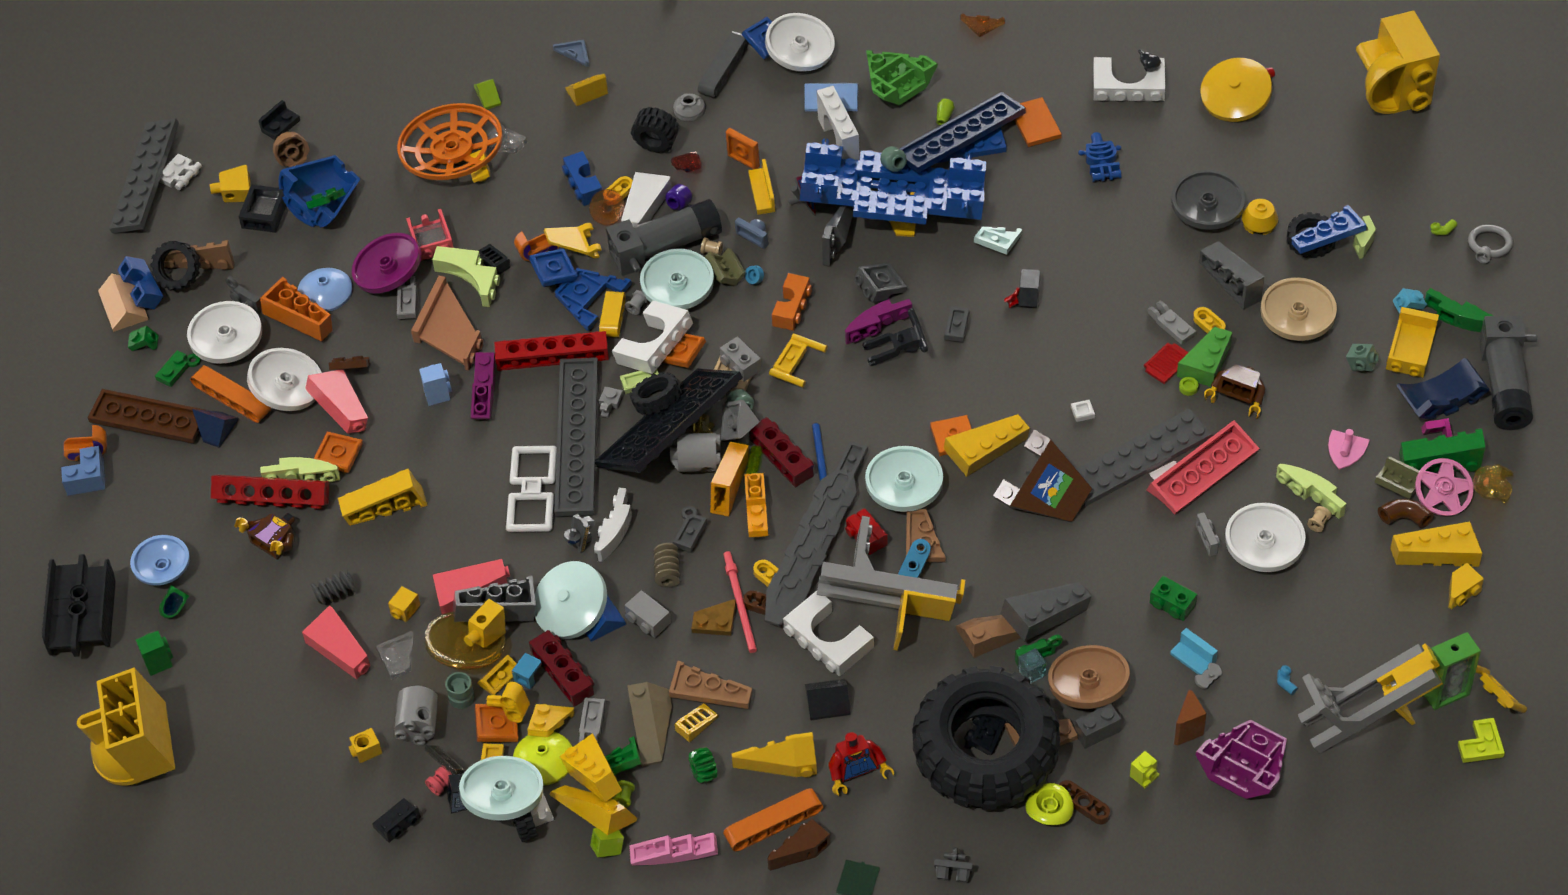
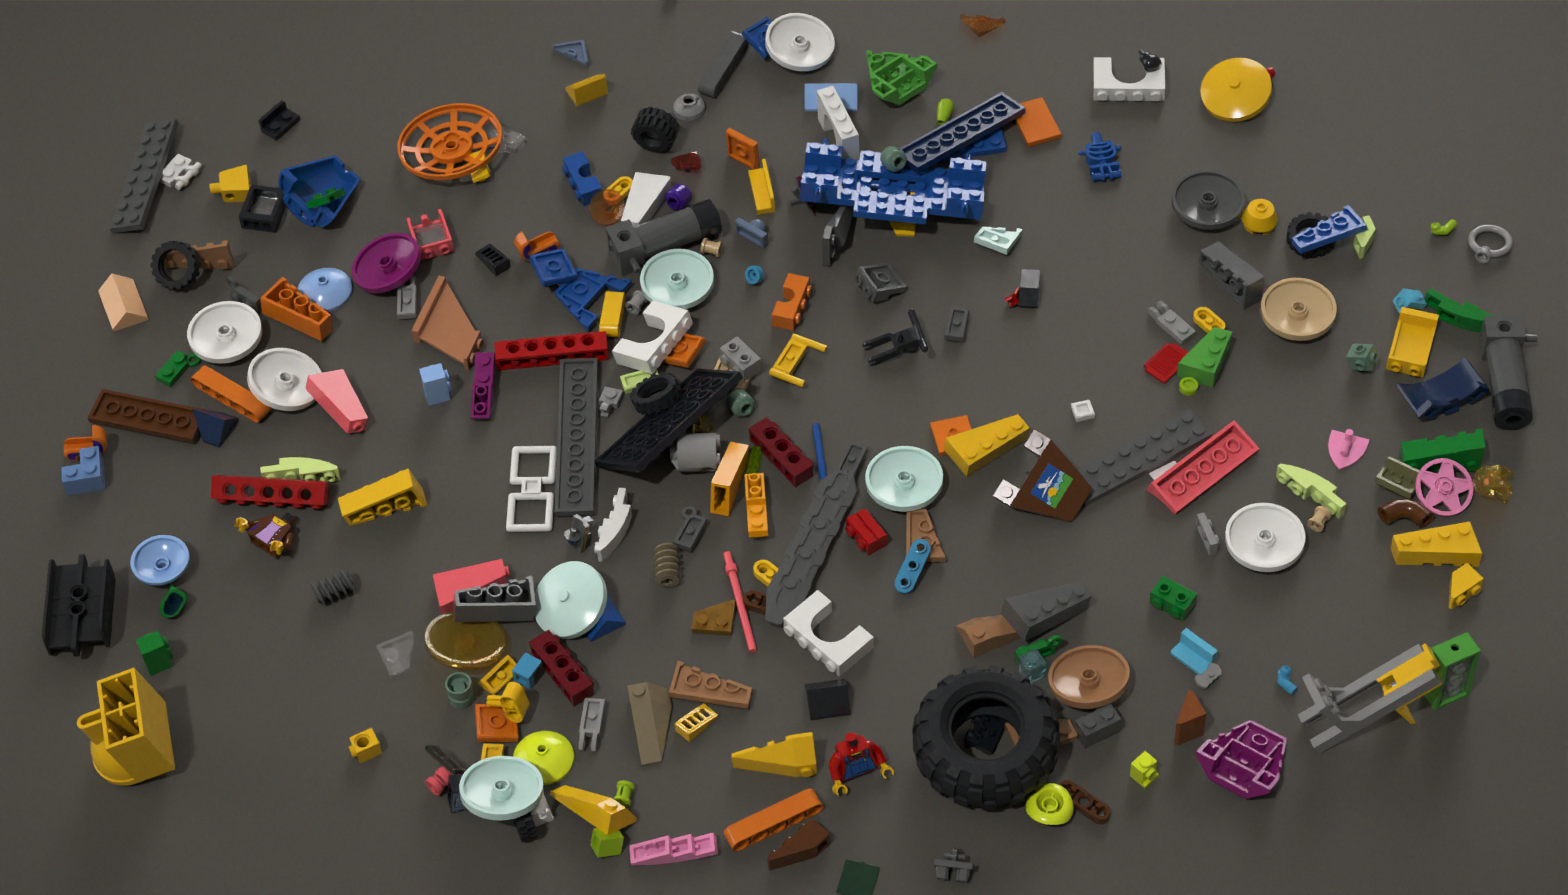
blue arch [117,256,163,309] -> none
green bracket [127,326,159,351] -> none
medium nougat cylinder [273,132,310,167] -> none
coral slope [302,605,370,680] -> none
orange plate [314,431,363,473] -> none
reddish brown plate [329,356,370,370] -> none
black bracket [372,798,421,843] -> none
yellow brick [388,586,420,622] -> none
light grey cylinder [394,685,438,745] -> none
yellowish green arch [432,246,500,307] -> none
yellow torso [464,599,506,648] -> none
lime slope [474,79,501,110] -> none
yellow wing [527,704,574,737] -> none
yellow flag [544,223,602,258] -> none
yellow wedge [560,733,622,802] -> none
green wing [605,736,641,775] -> none
light grey brick [625,590,671,638] -> none
green gear [688,747,718,783] -> none
olive bracket [705,248,746,286] -> none
light grey slope [721,400,759,441] -> none
light grey piece [816,516,965,651] -> none
magenta slope [845,299,912,344] -> none
reddish brown torso [1204,365,1265,419] -> none
yellow piece [1356,11,1440,114] -> none
dark pink tile [1421,418,1452,438] -> none
neon yellow plate [1458,718,1505,763] -> none
yellow plate [1475,665,1527,713] -> none

